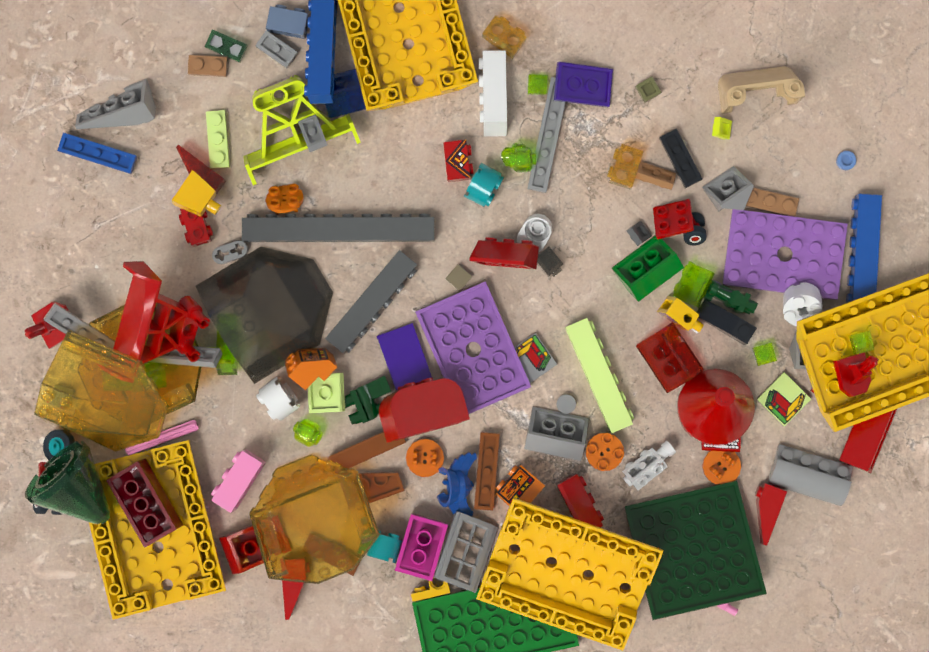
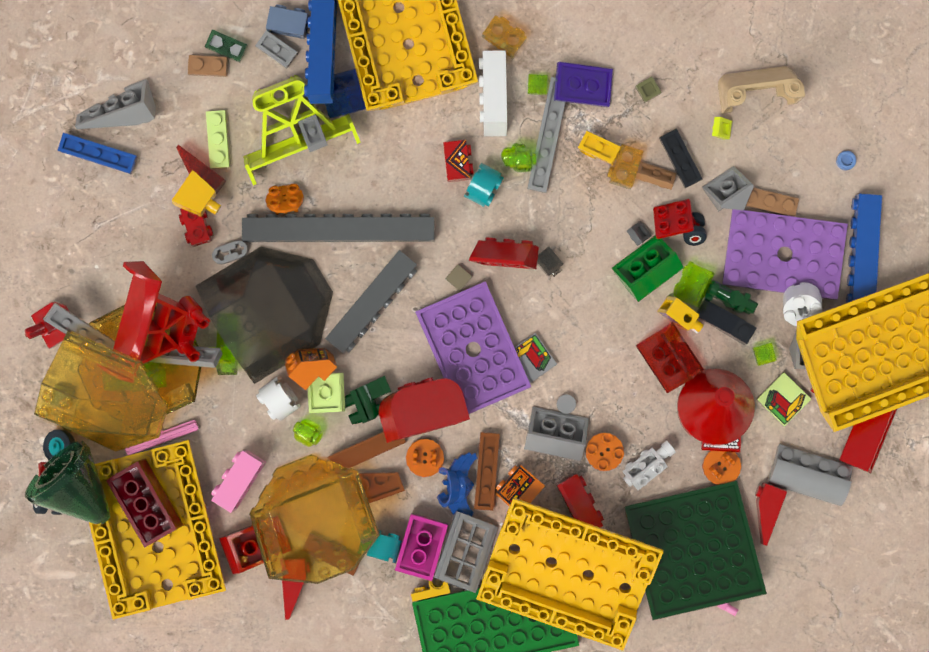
dark purple tile [377,323,432,390] -> none
white cap [517,214,552,252] -> none
yellowish green brick [565,318,634,433] -> none
red piece [833,352,878,397] -> none
clear neon green plate [849,331,875,354] -> none
none -> yellow plate [578,131,621,165]

